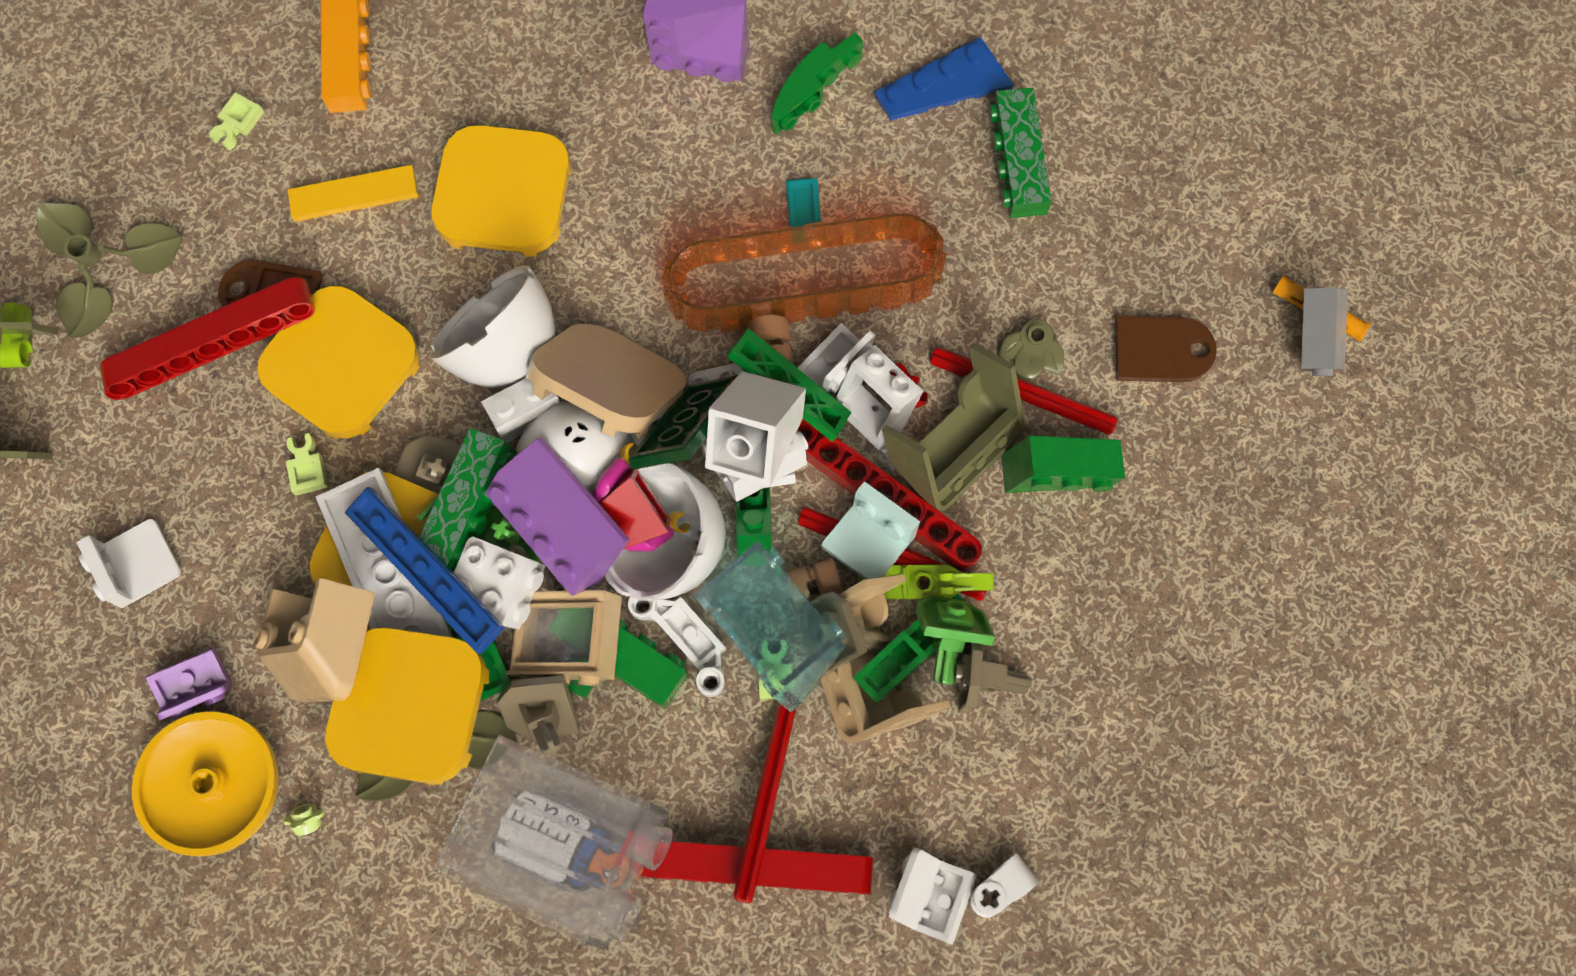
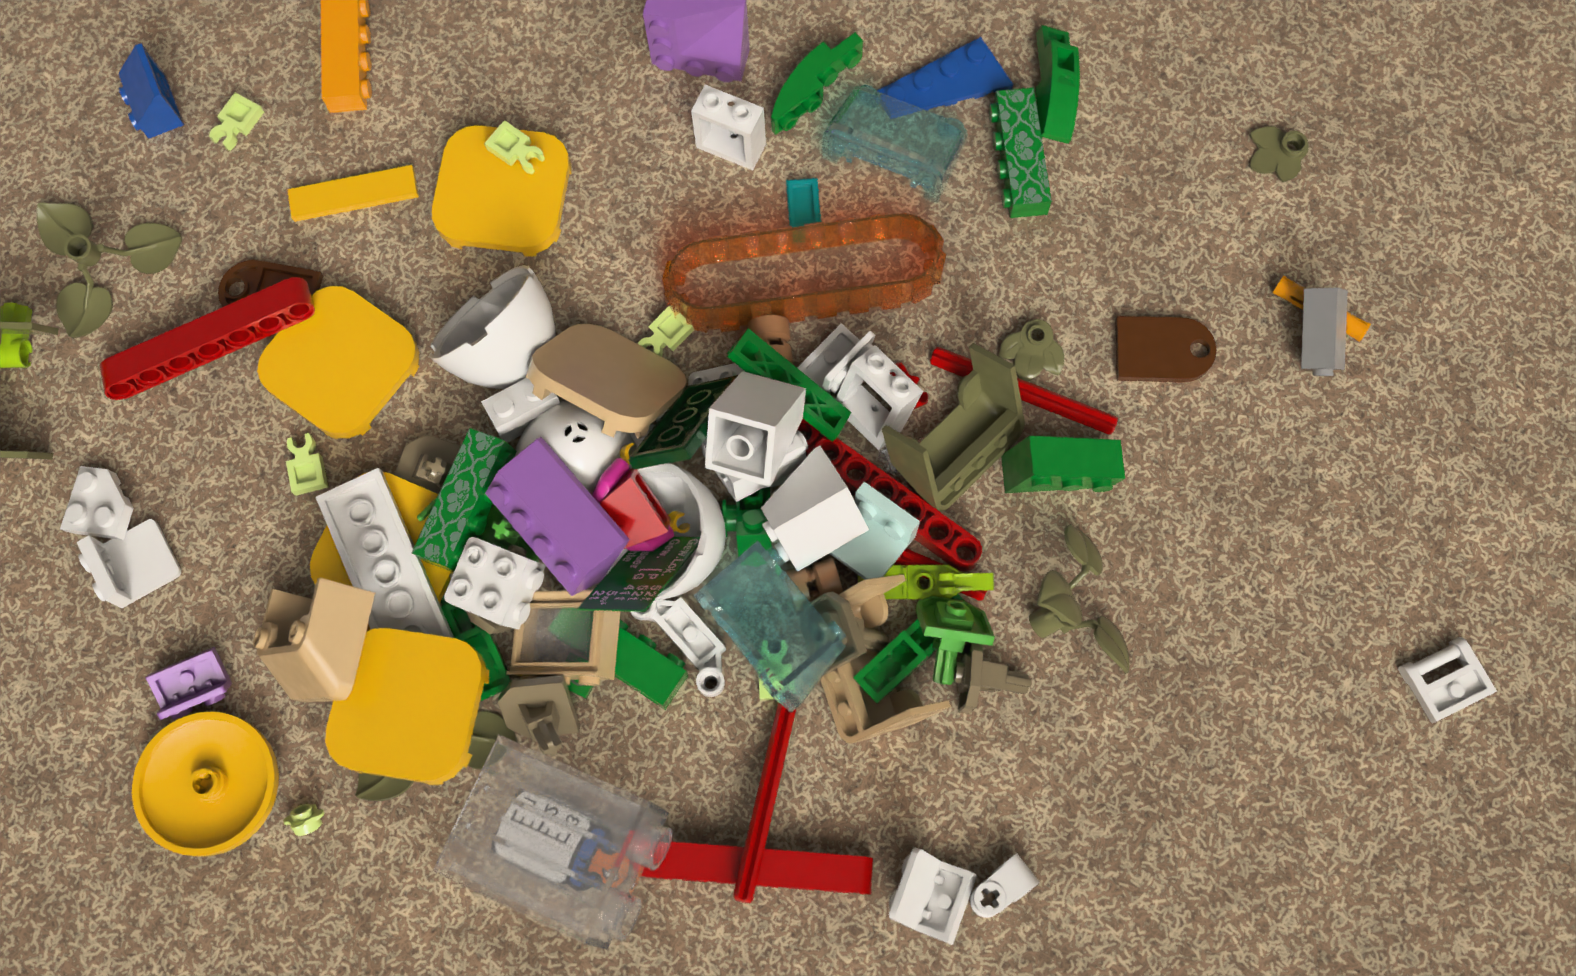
blue tile [344,487,506,654] -> none
none -> white plate [60,466,134,540]
none -> blue slope [118,43,184,139]
none -> yellowish green plate [484,120,545,174]
none -> green sticker [577,536,701,612]
none -> yellowish green plate [638,304,696,357]
none -> white window [691,85,766,170]
none -> green plate [720,499,736,537]
none -> white slope [761,446,869,572]
none -> clear light blue windscreen [822,85,968,203]
none -> olive plant [1029,524,1129,674]
none -> green slope [1035,25,1080,144]
none -> olive plate [1249,126,1309,182]
none -> white plate [1398,637,1497,723]

